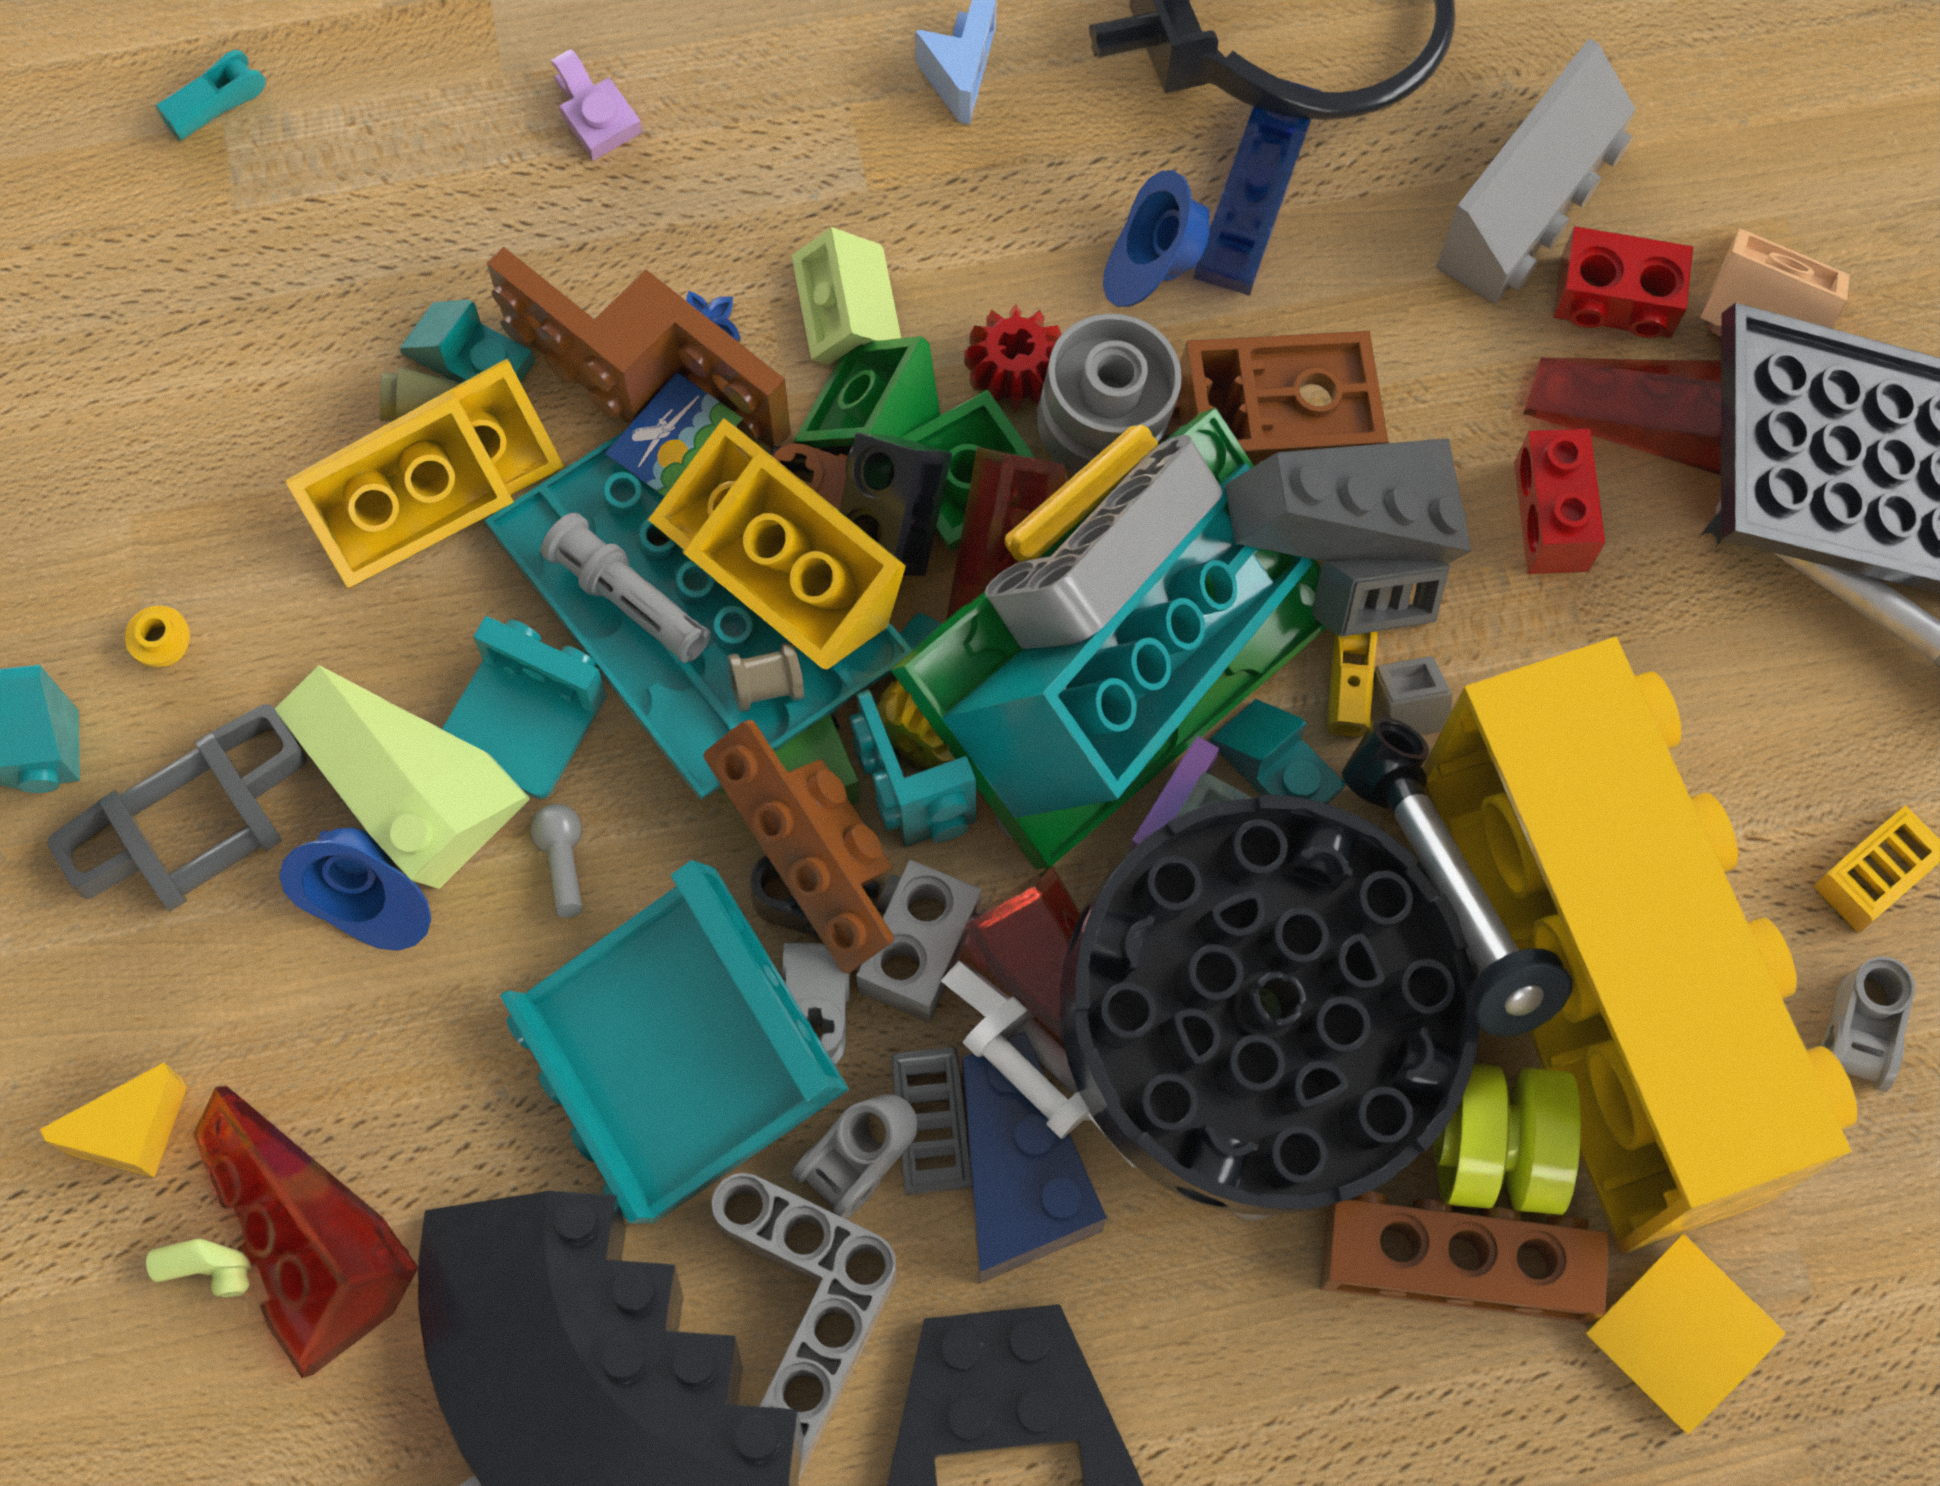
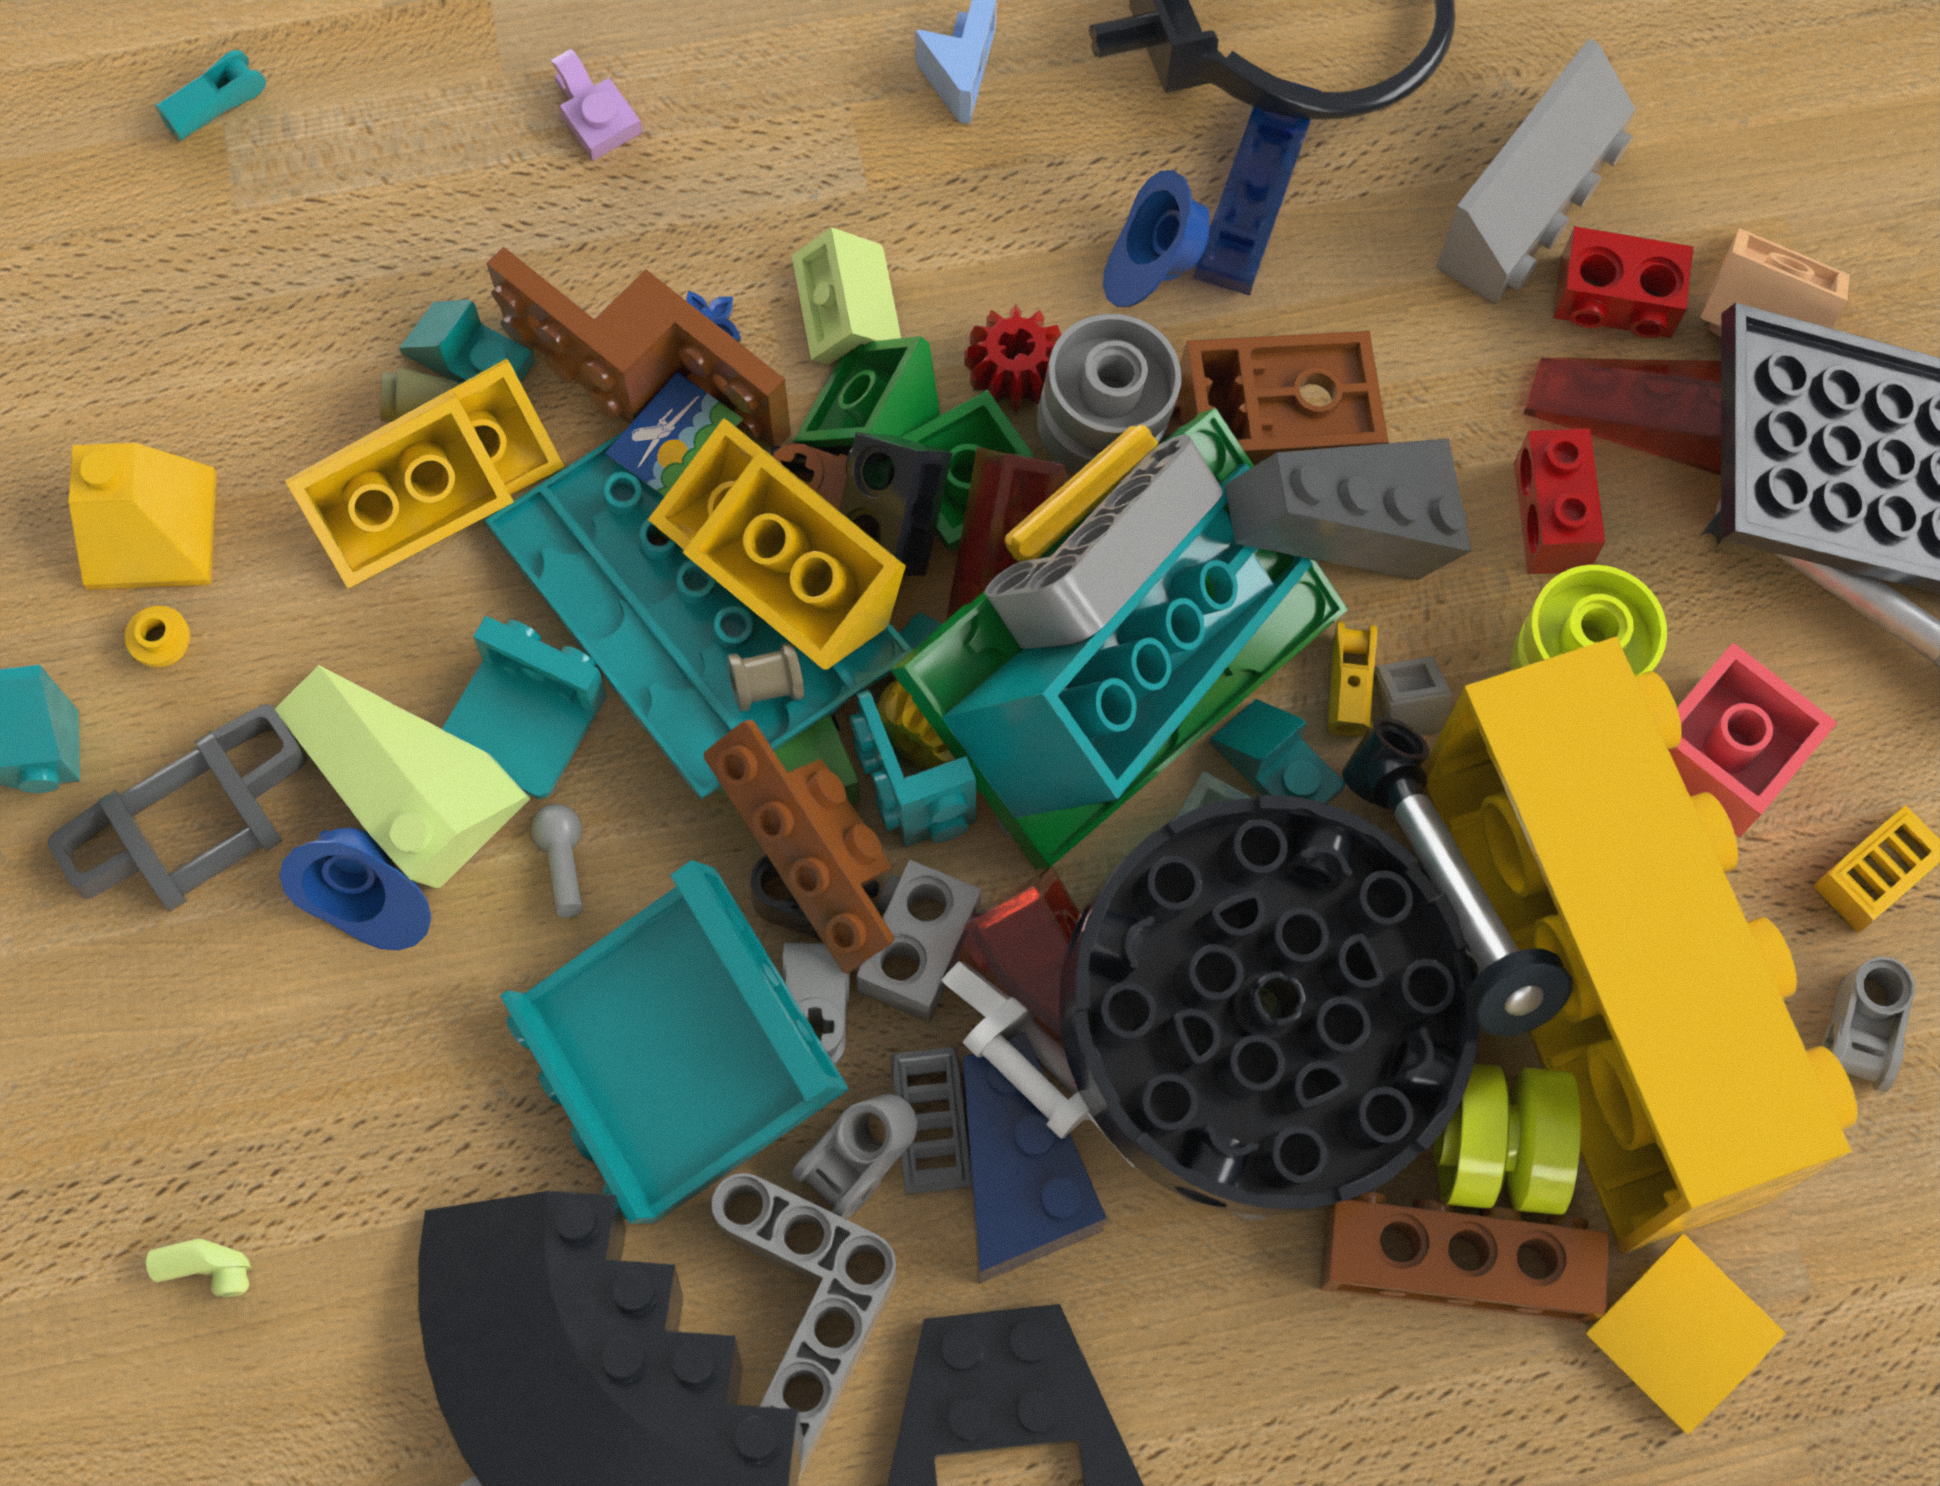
yellow slope [39,1062,187,1178] -> none
clear red wedge [193,1085,419,1378] -> none
light grey pin [541,513,711,663] -> none
medium lavender tile [1129,736,1219,853] -> none
dark grey slope [1312,560,1450,637] -> none
none -> yellow slope [68,443,217,590]
none -> neon yellow wheel [1510,565,1667,675]
none -> coral brick [1669,643,1838,838]

